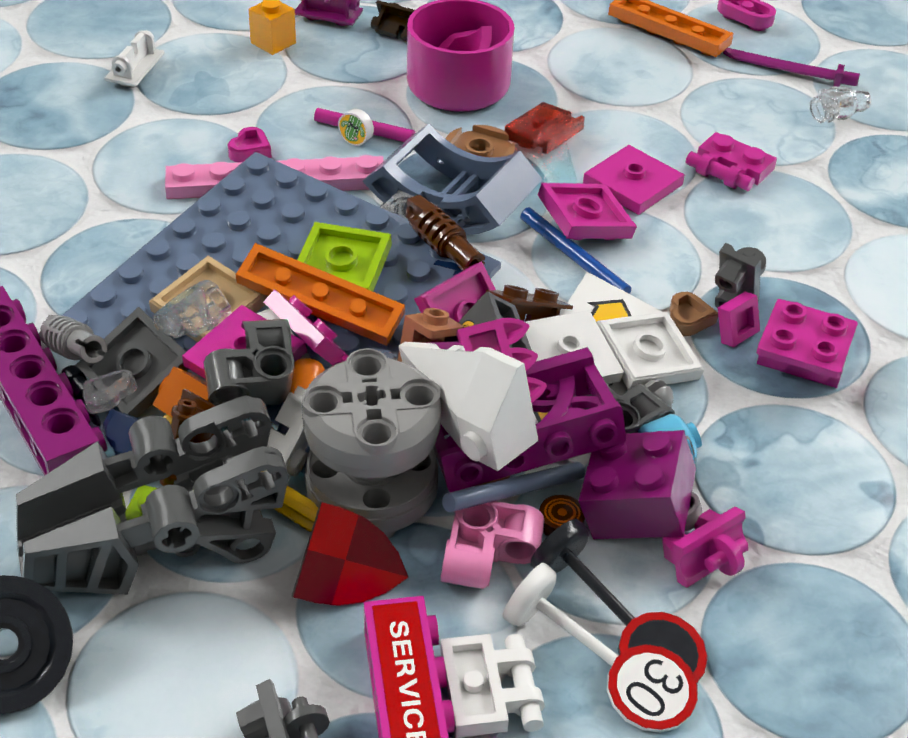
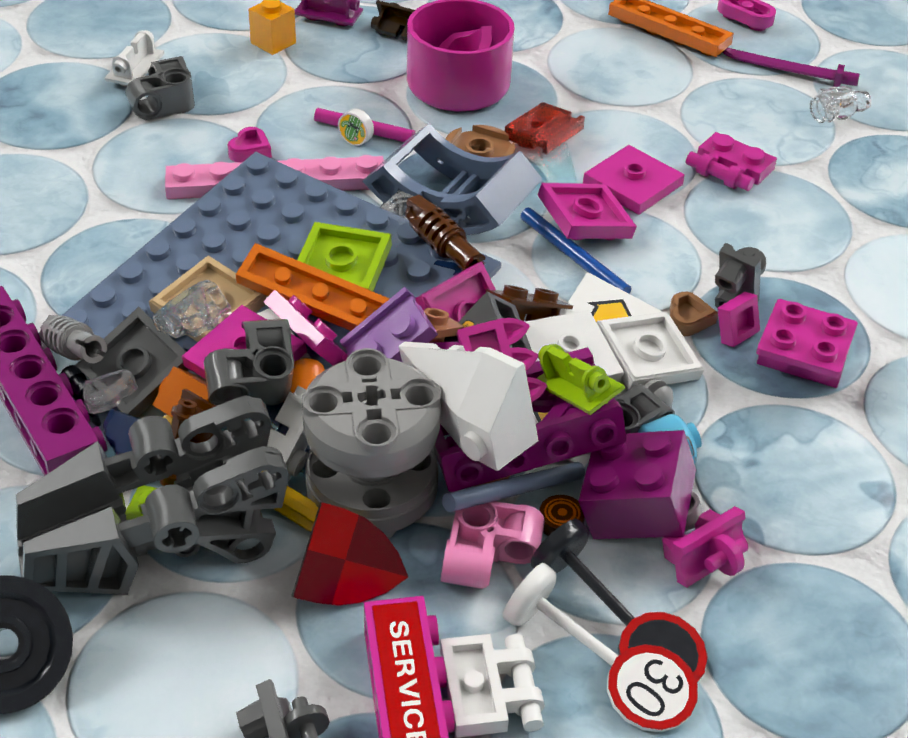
none -> dark grey piece [125,56,195,120]
none -> medium lavender plate [340,287,438,362]
none -> lime hinge [536,344,625,415]

